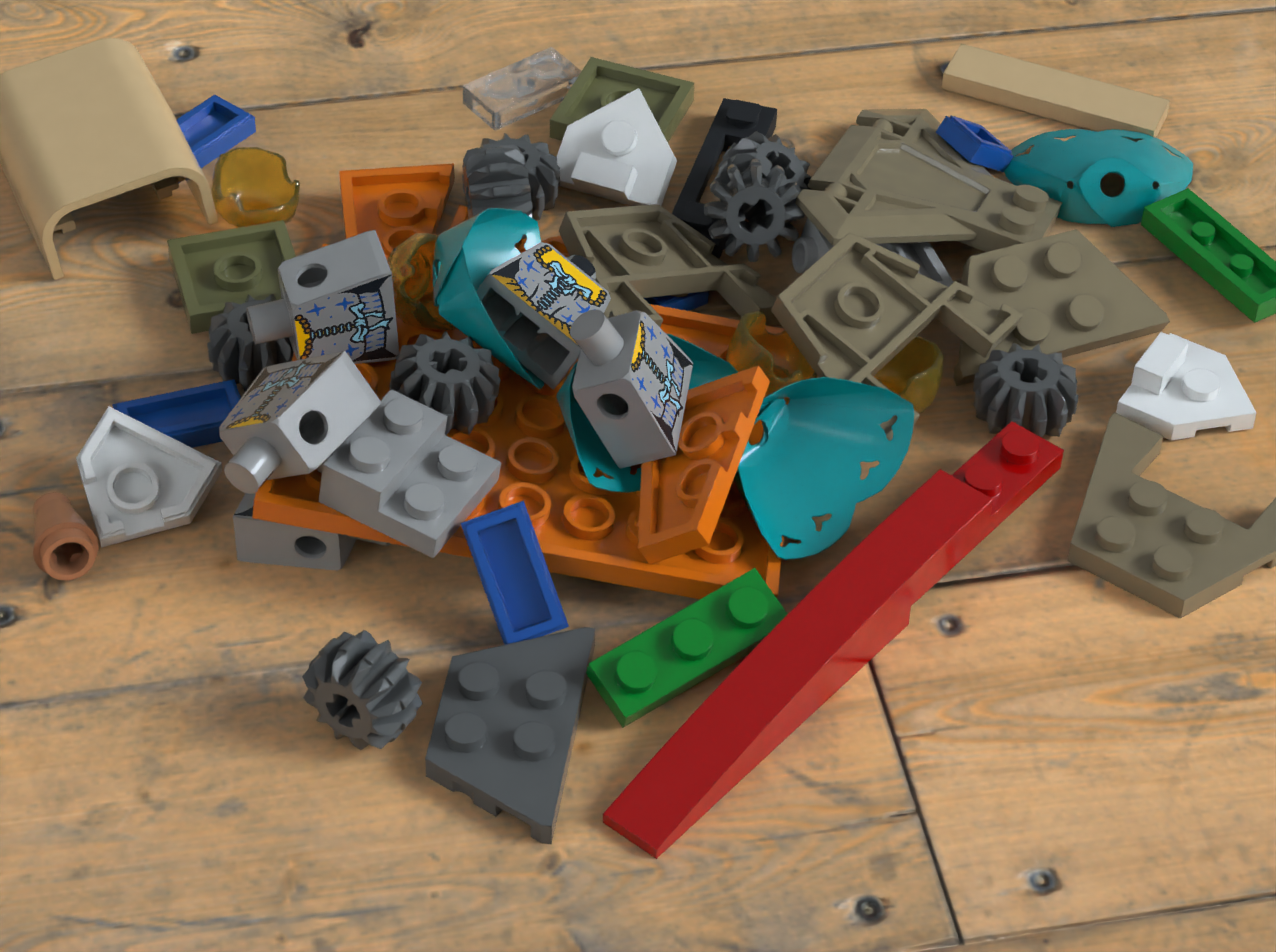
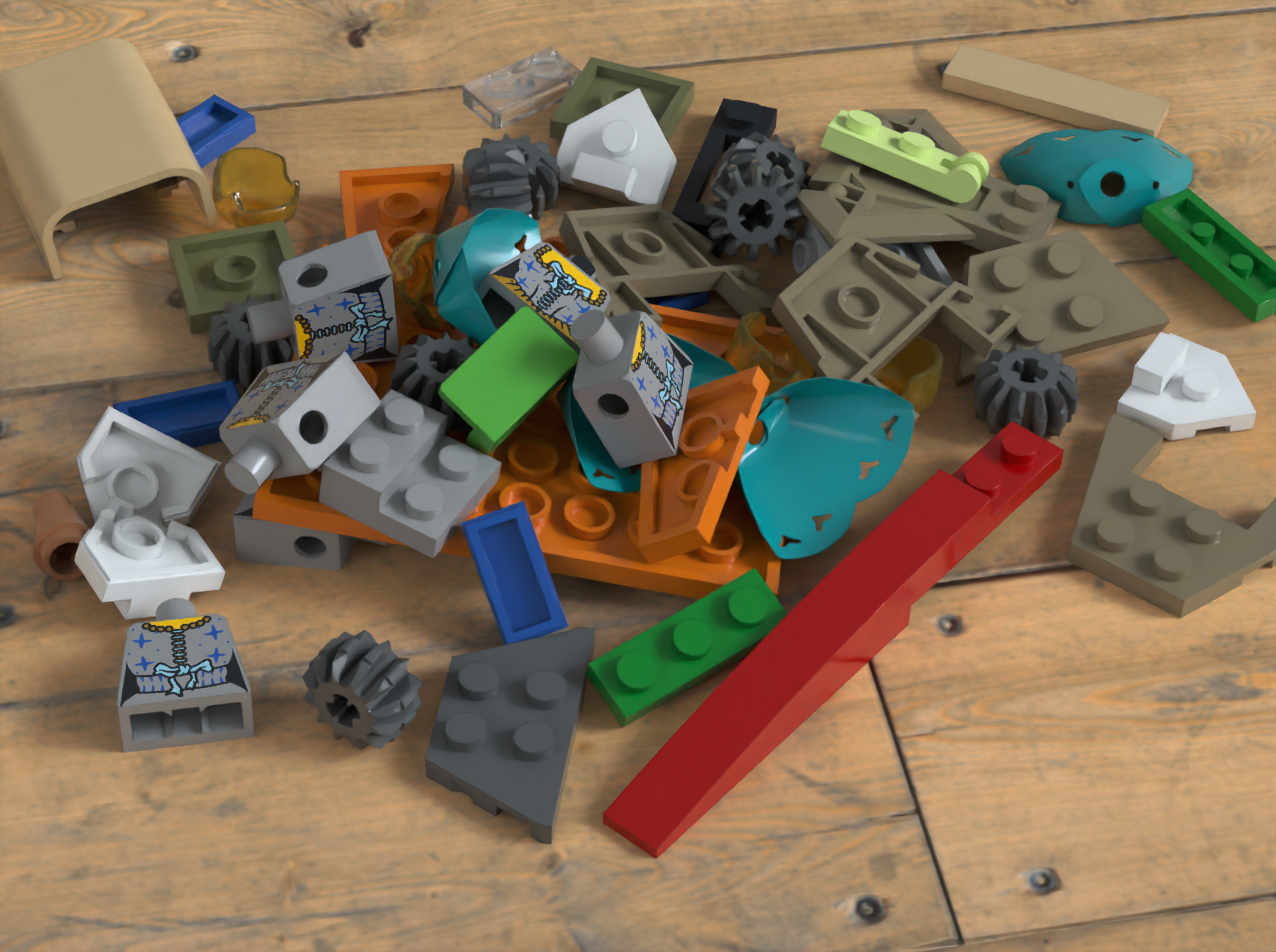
blue tile [936,115,1014,172] -> none
none -> white plate [74,496,226,620]
none -> light grey torso [117,598,255,753]
none -> bright green panel [438,306,579,456]
none -> yellowish green plate [820,109,989,203]

